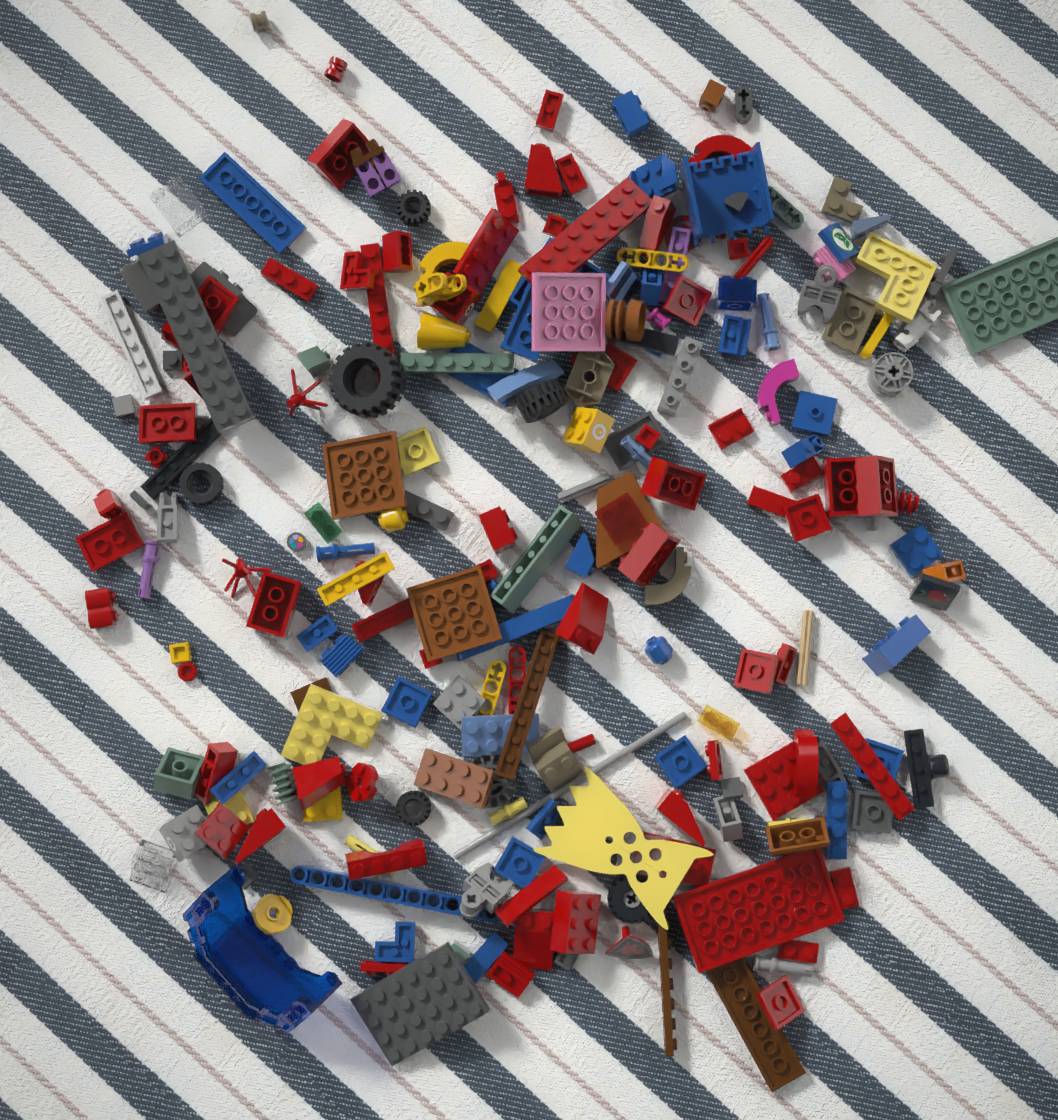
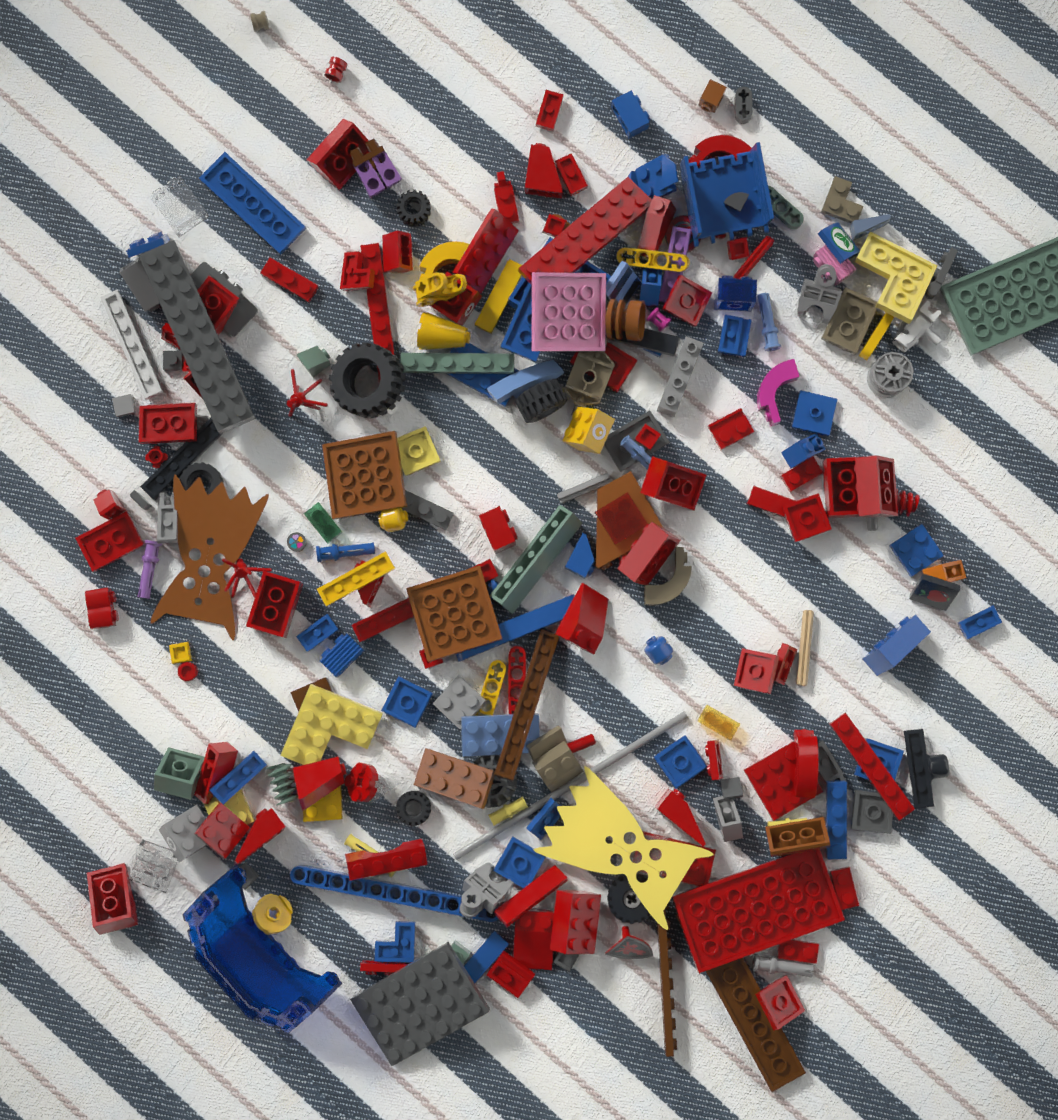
none -> red slope [87,863,138,935]
none -> dark orange piece [151,475,269,640]
none -> blue plate [957,605,1002,640]

